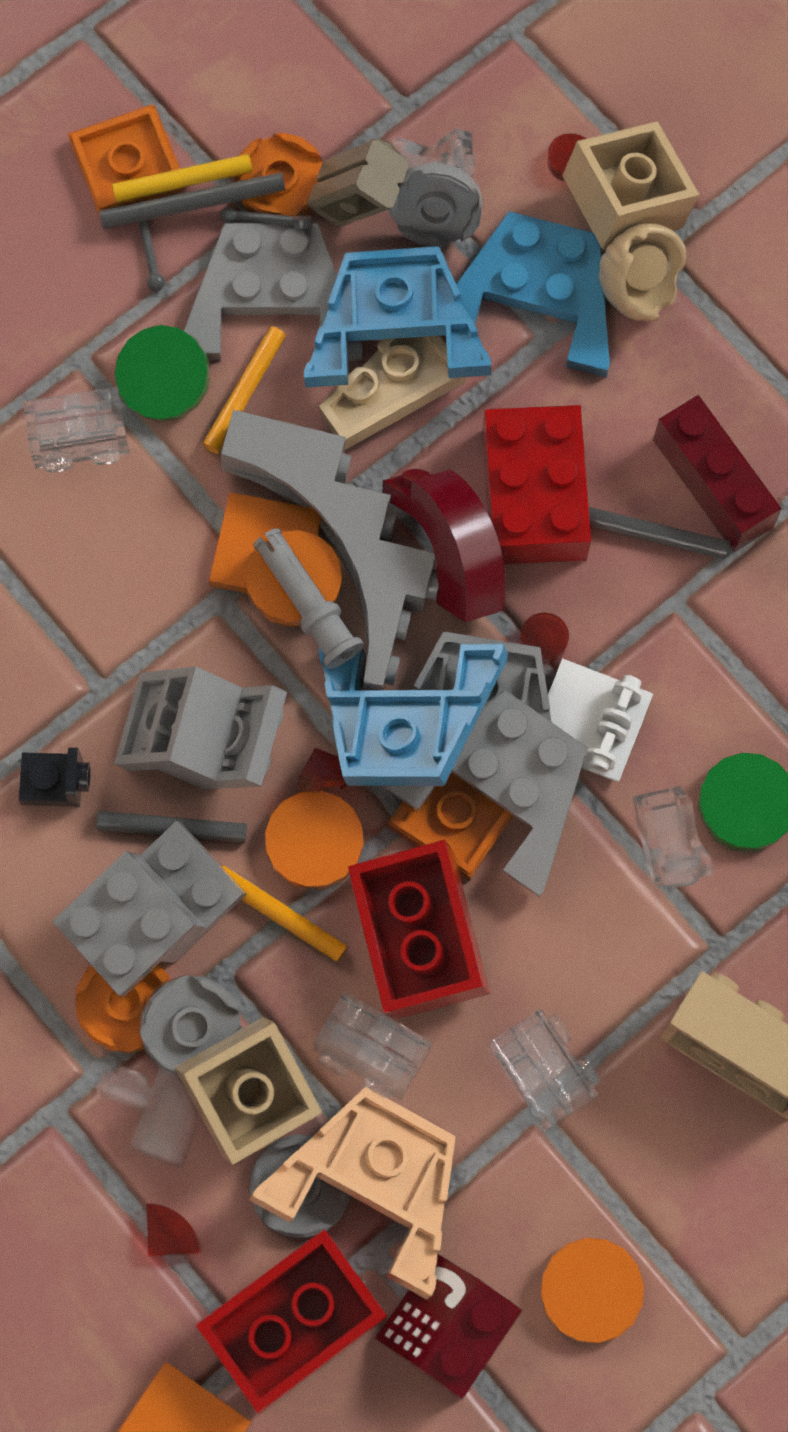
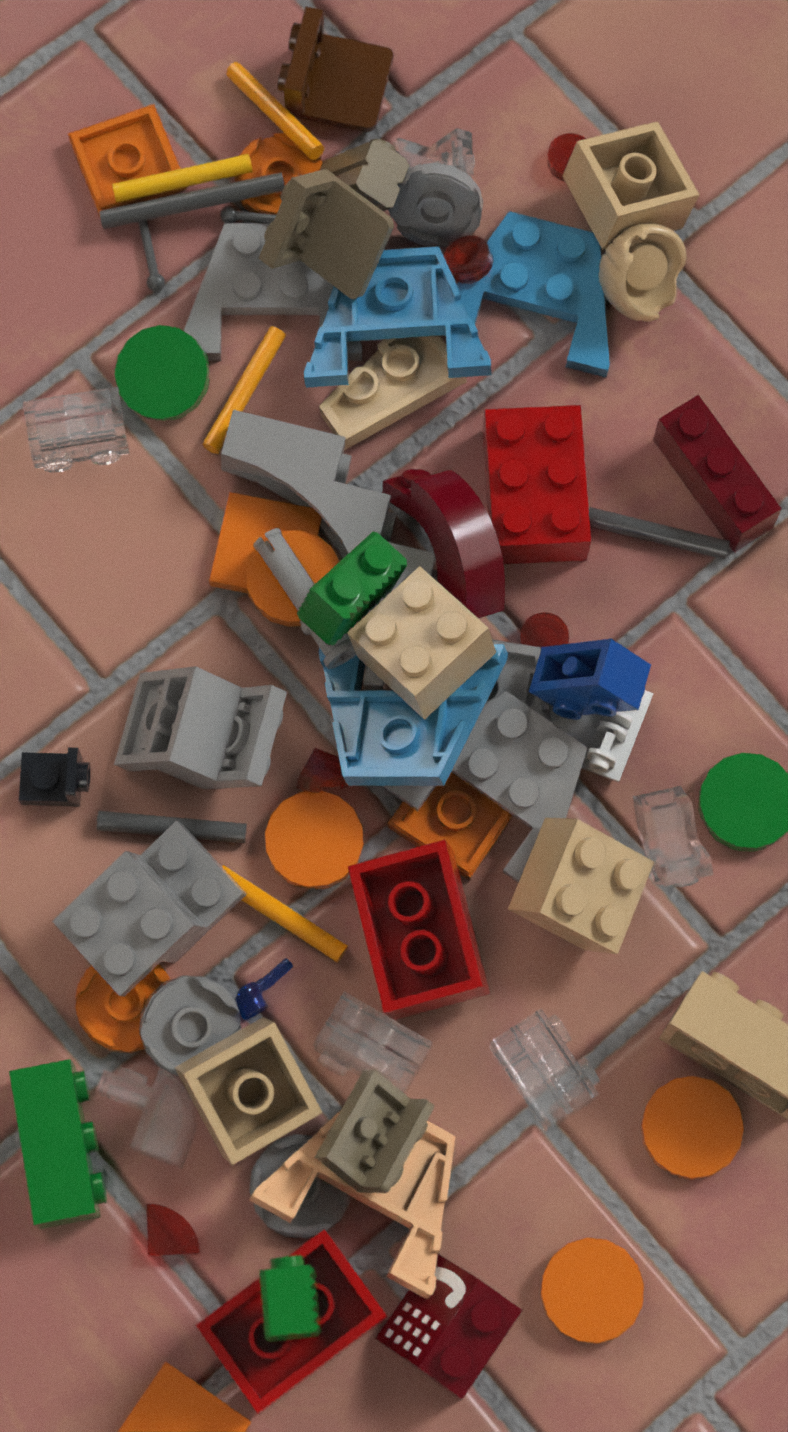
none -> green brick [9,1059,107,1229]
none -> light orange bar [226,62,324,160]
none -> clear blue hand [235,958,293,1020]
none -> dark tan bracket [258,169,394,299]
none -> green brick [259,1256,322,1342]
none -> reddish brown bracket [277,6,394,132]
none -> green brick [297,531,407,646]
none -> dark tan bracket [315,1069,434,1193]
none -> tan brick [347,566,496,720]
none -> clear red tile [444,235,493,284]
none -> tan brick [508,817,654,954]
none -> blue brick [529,639,651,720]
none -> orange tile [640,1076,744,1180]

